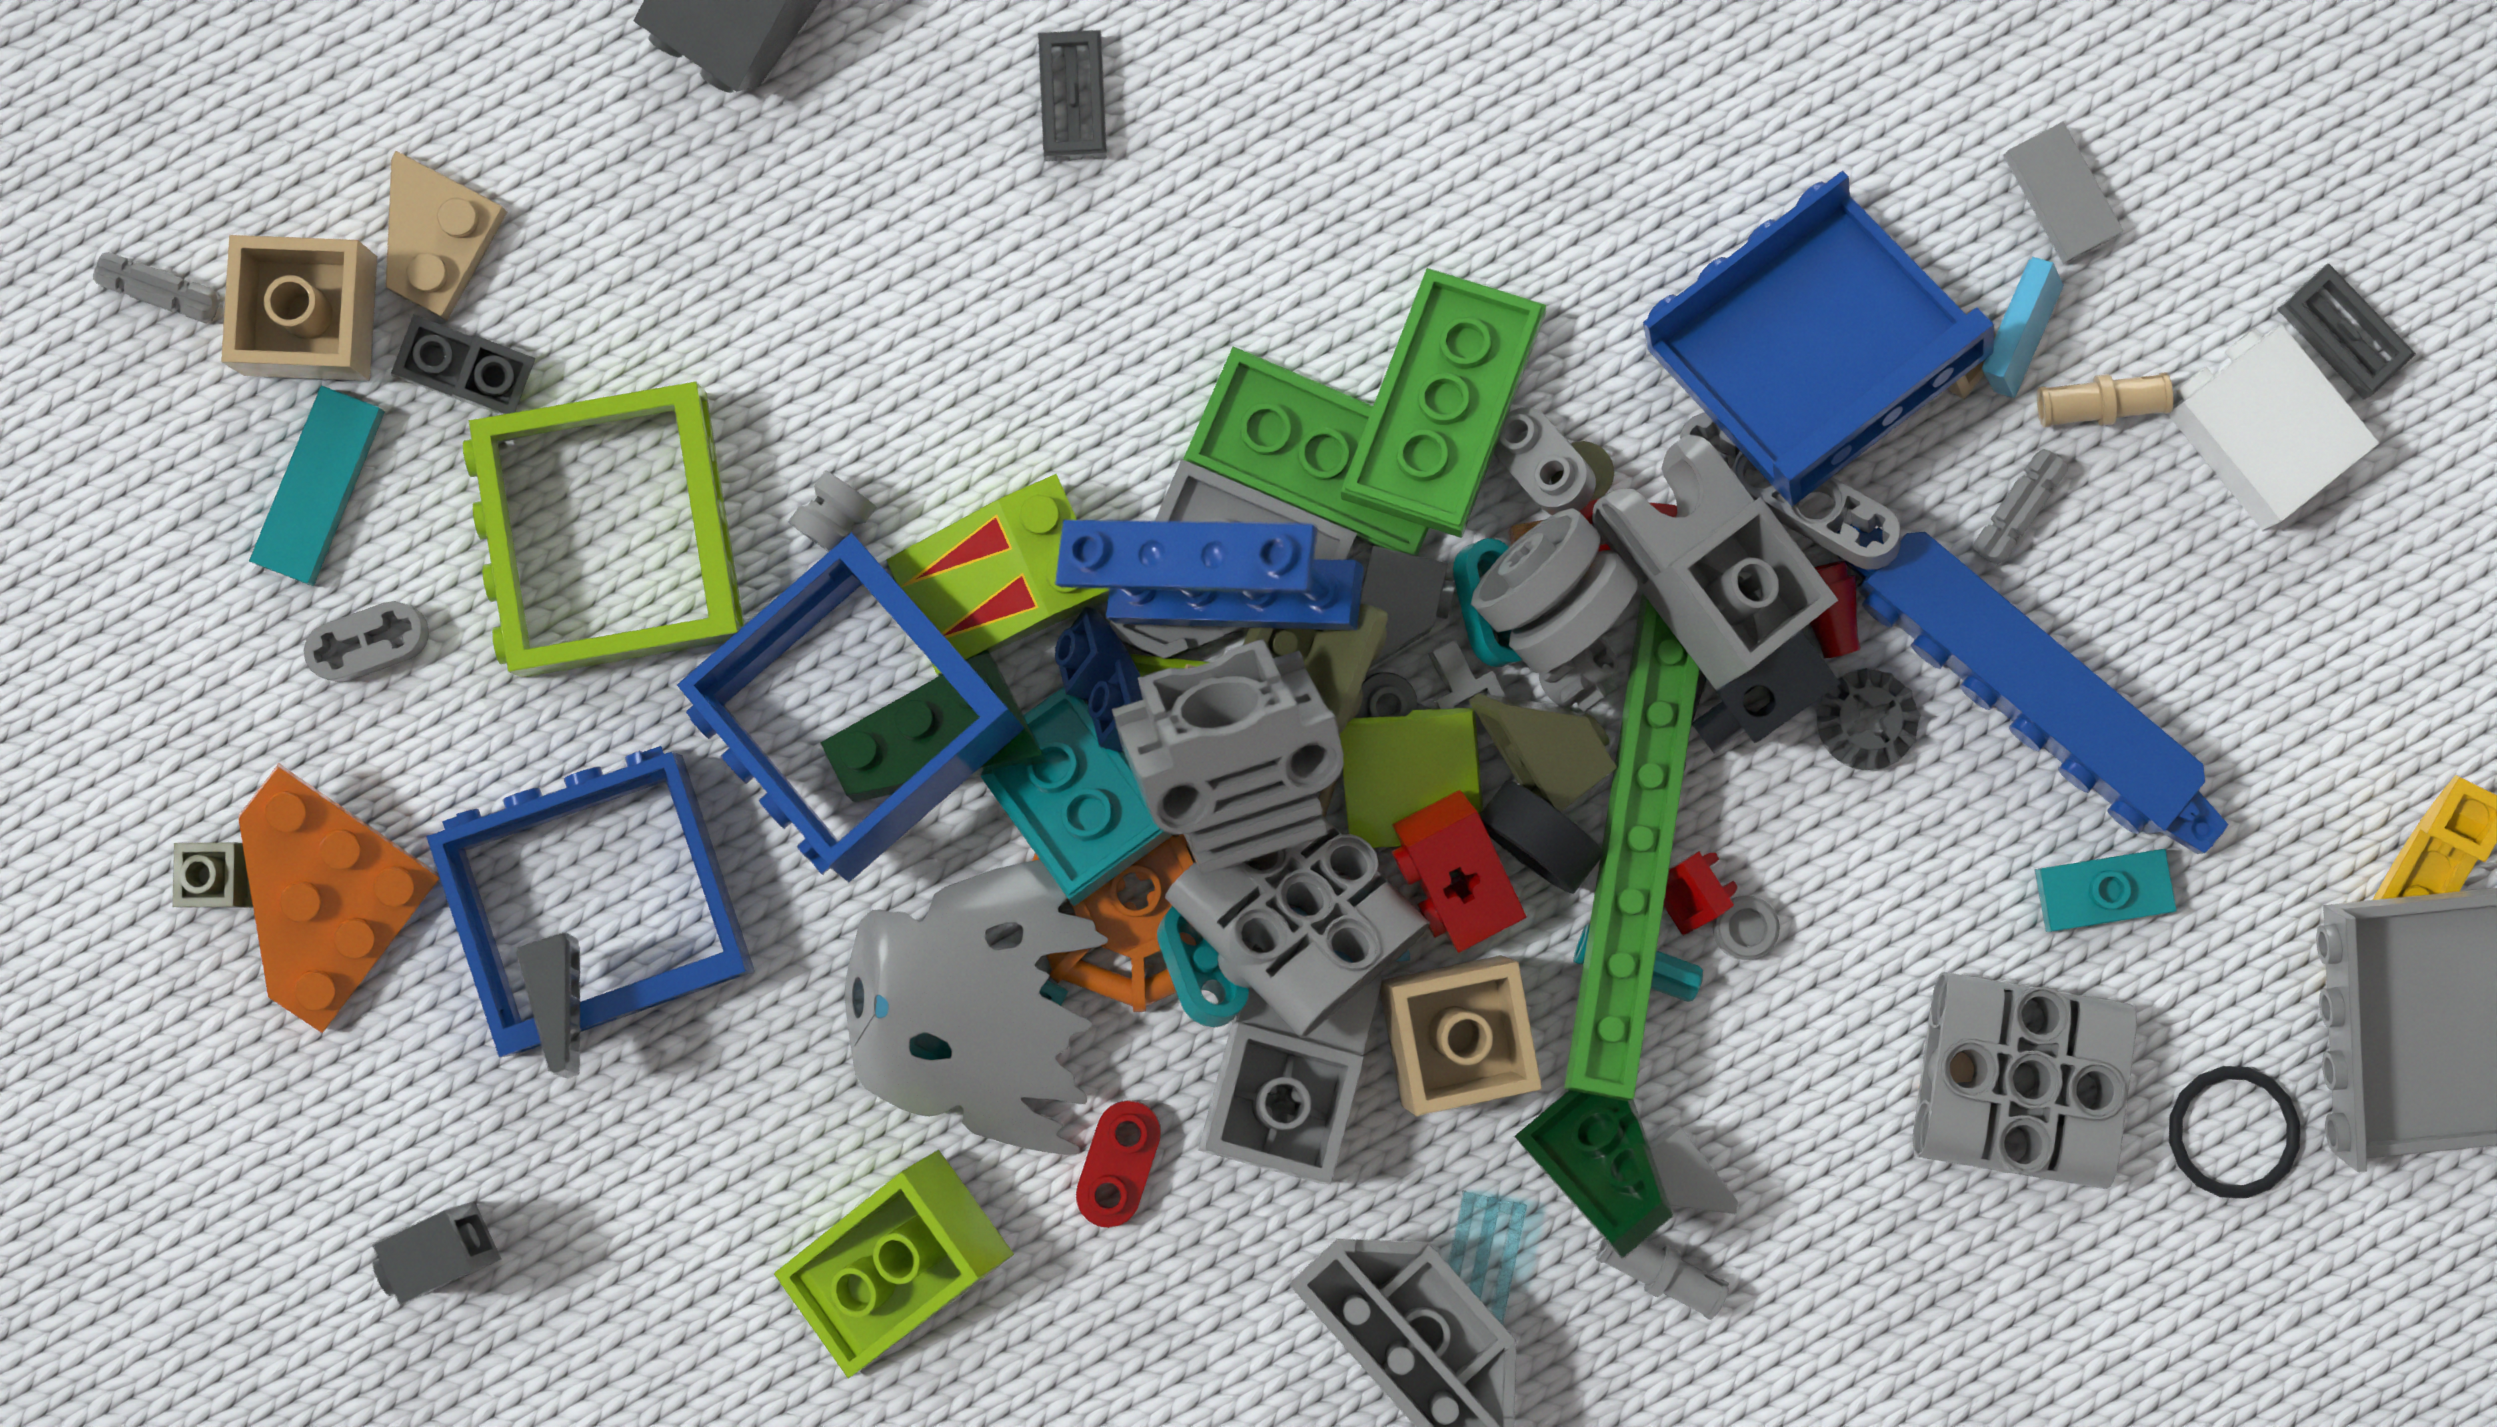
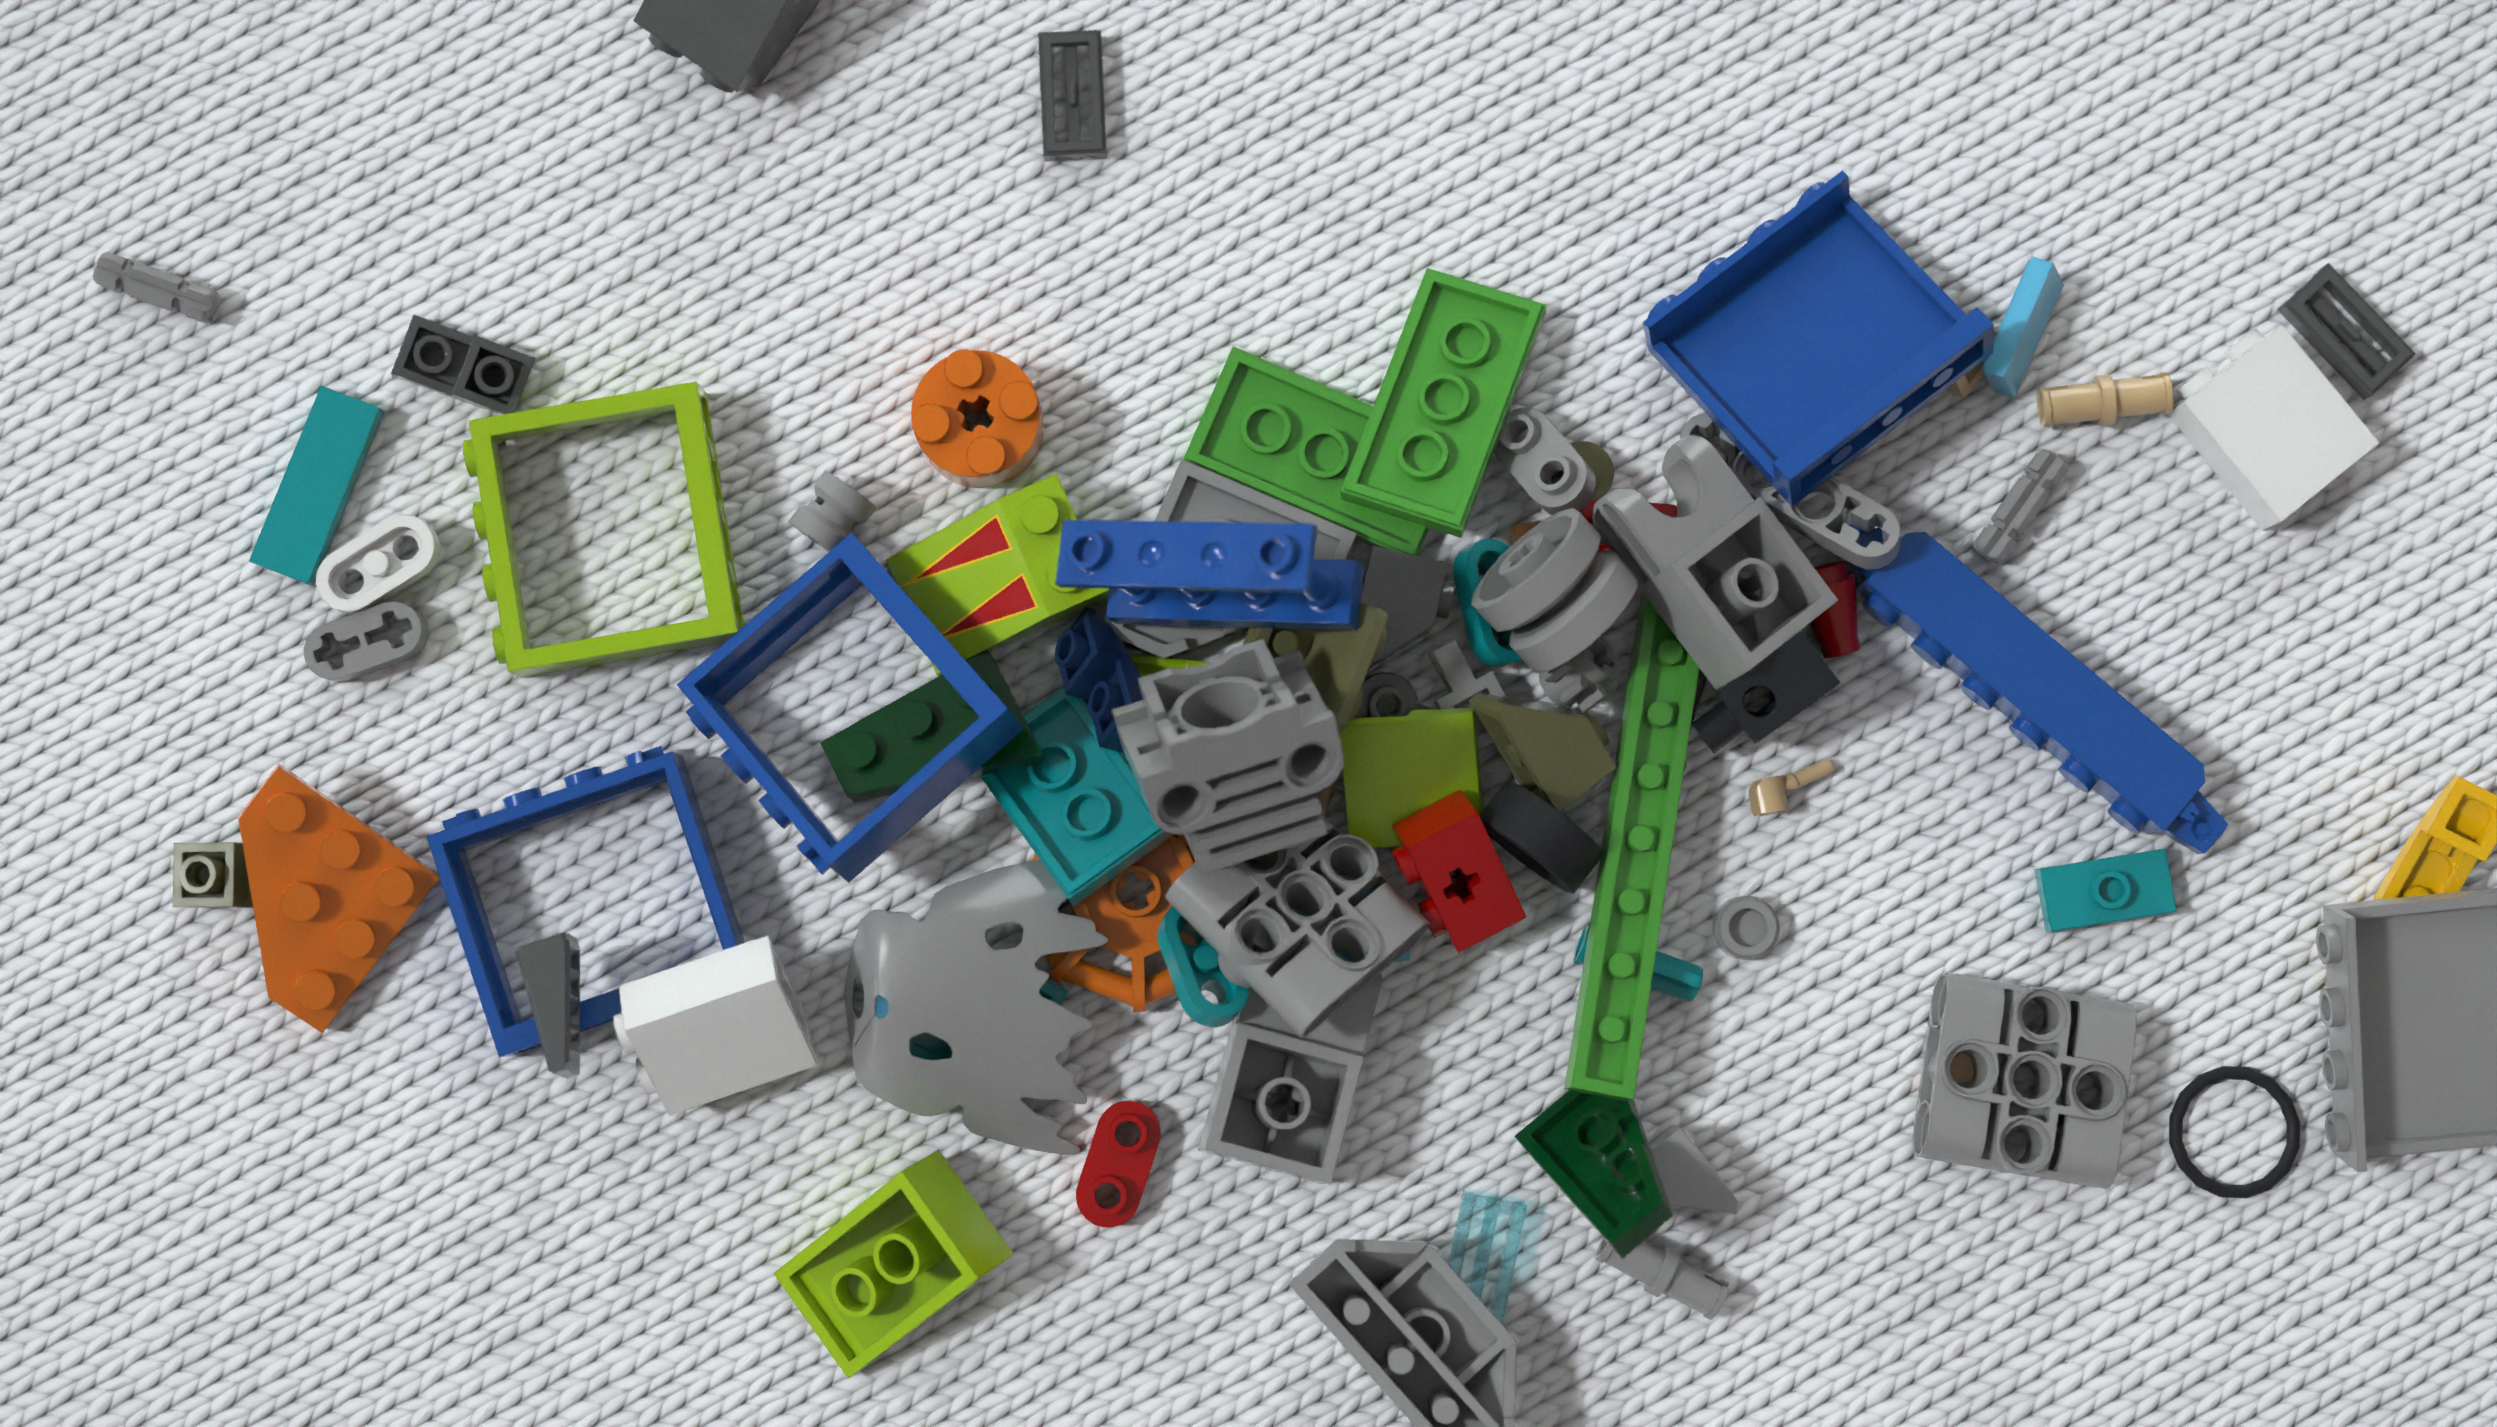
tan brick [221,235,377,381] -> none
dark grey brick [372,1201,501,1305] -> none
tan wing [386,151,507,321] -> none
tan brick [1380,955,1542,1116] -> none
red tile [1663,851,1738,936] -> none
dark grey gear [1817,668,1921,770] -> none
light grey tile [2003,122,2124,264] -> none
none -> white plate [316,514,440,614]
none -> white brick [613,935,817,1116]
none -> orange brick [911,349,1043,488]
none -> tan hand [1749,758,1834,816]

